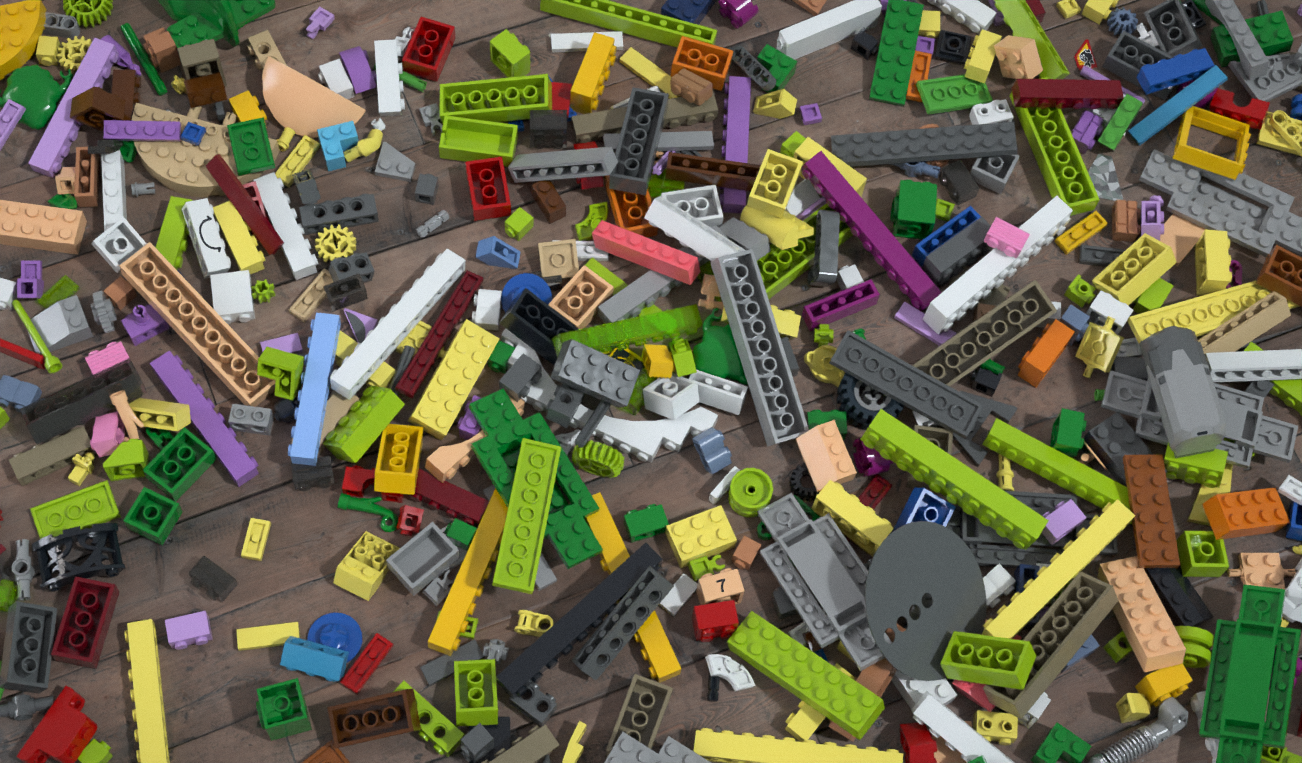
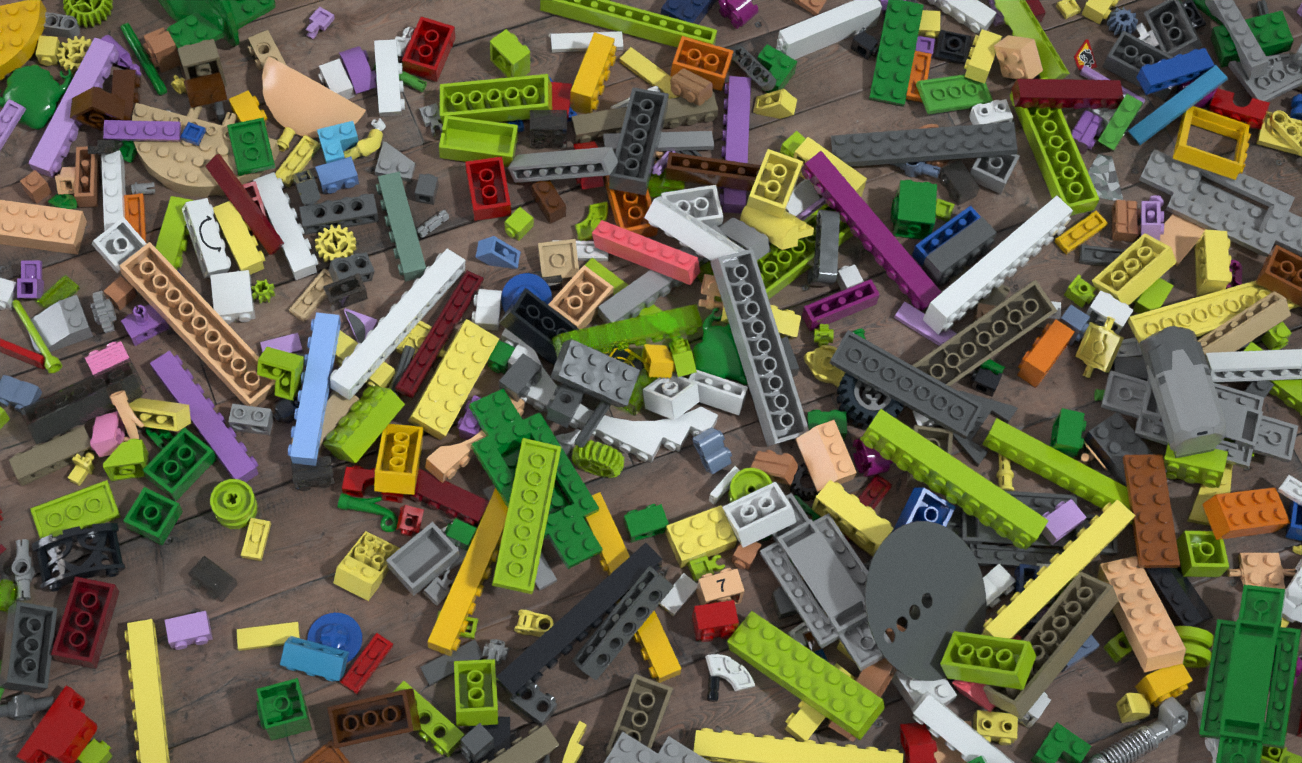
medium lavender plate [799,103,822,125] -> none
bright pink brick [984,217,1030,258] -> none
none -> nougat brick [20,170,52,204]
none -> orange plate [124,193,147,243]
none -> lime wheel [210,479,258,529]
none -> medium blue brick [315,157,359,194]
none -> sand green brick [376,171,426,282]
none -> white slope [722,482,796,548]
none -> nougat brick [751,450,798,485]
none -> lime brick [1261,322,1292,350]

